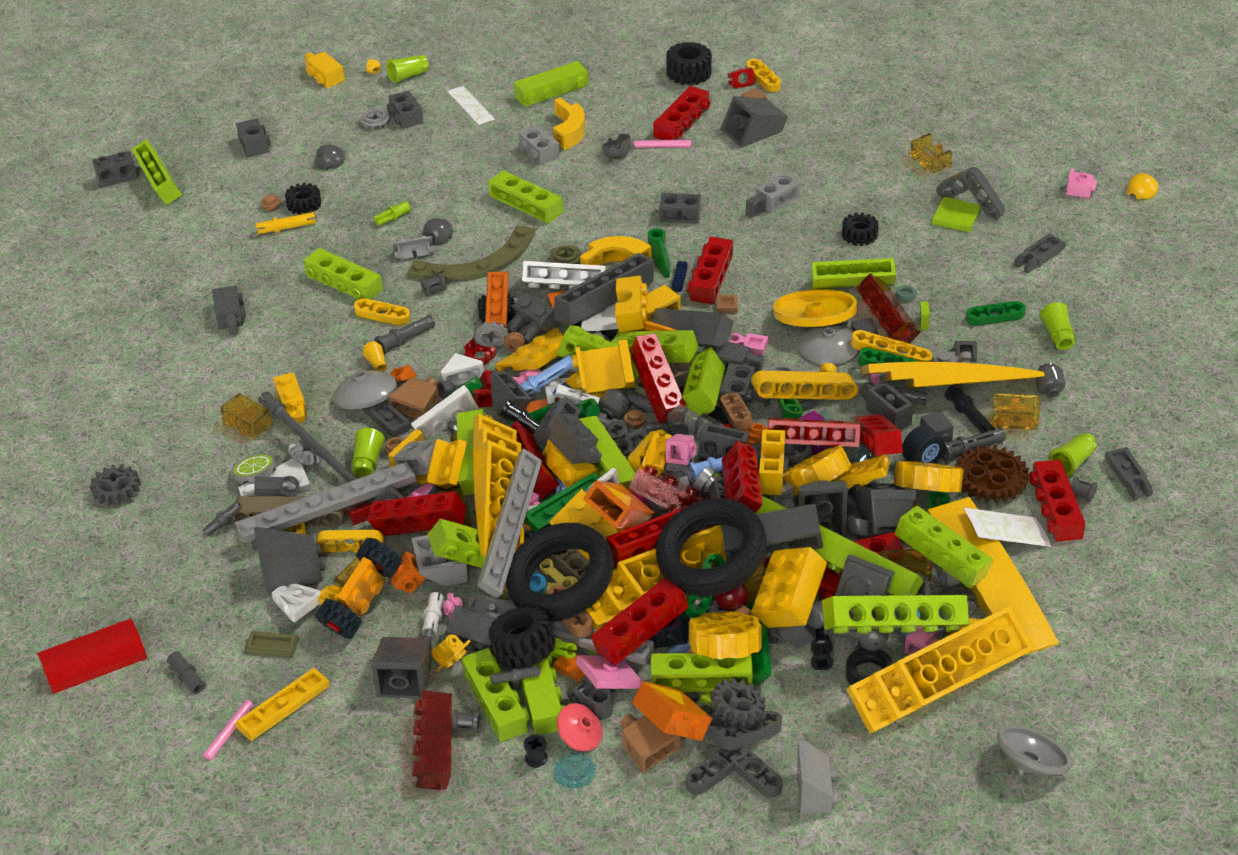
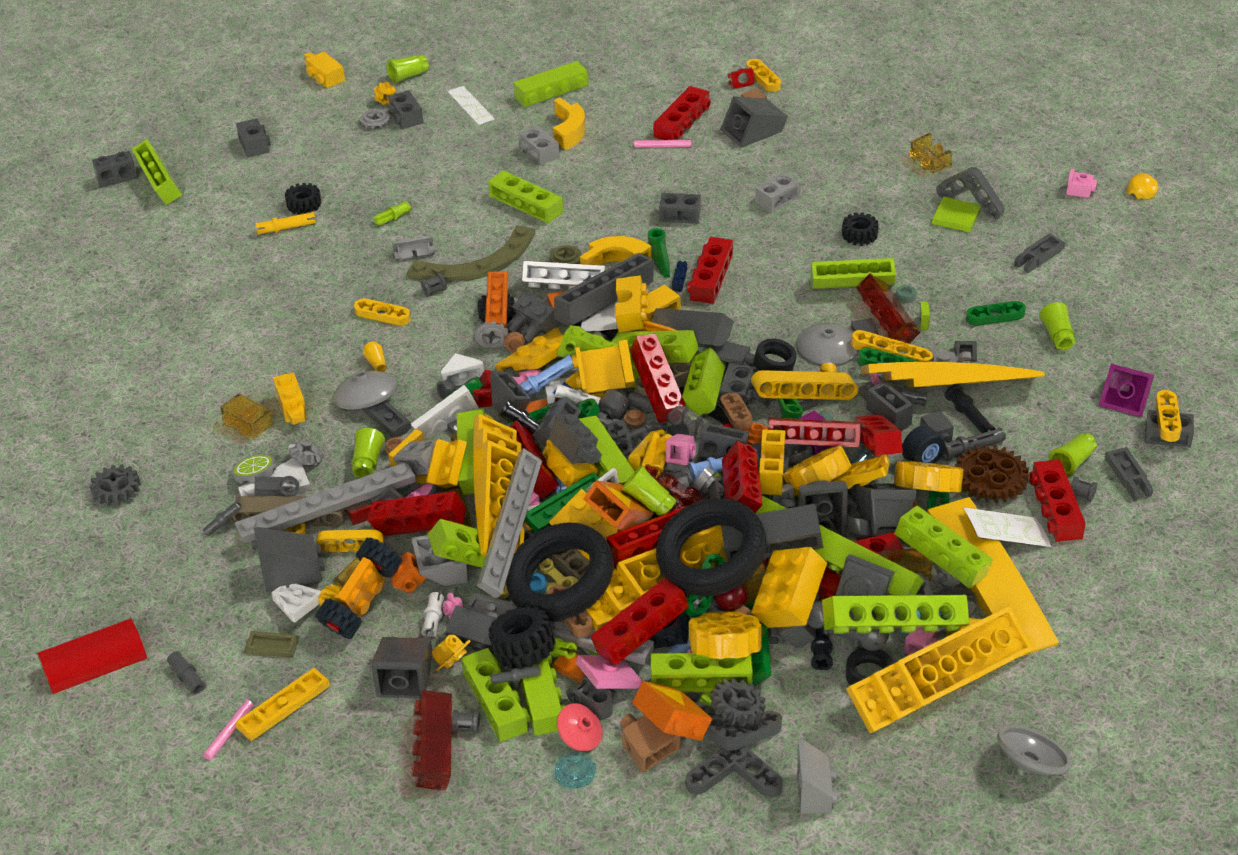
dark grey hinge [212,285,246,335] -> none
dark grey bar [258,391,375,502] -> none
medium nougat plate [261,195,281,211] -> none
lime brick [303,248,383,300] -> none
dark grey hair [314,144,345,170] -> none
yellow hinge [366,59,381,74] -> none
dark grey pin [374,315,435,354] -> none
medium nougat torso [389,377,439,420] -> none
orange slope [390,365,417,383] -> none
dark grey hair [423,218,453,246] -> none
red piece [464,338,496,365] -> none
black bush [524,735,548,768] -> none
dark grey hair [602,133,631,158] -> none
black tyre [666,42,712,85] -> none
medium nougat tile [717,295,738,313] -> none
bright pink plate [729,333,768,356] -> none
dark grey tile [746,193,765,218] -> none
yellow dish [773,289,857,327] -> none
clear yellow brick [992,393,1040,430] -> none
dark grey head [1035,363,1066,397] -> none
none -> yellow gear [373,82,396,105]
none -> lime plant [621,465,676,516]
none -> black tyre [754,338,797,371]
none -> magenta slope [1099,363,1155,417]
none -> dark grey brick [1145,410,1194,448]
none -> yellow beam [1155,390,1182,442]

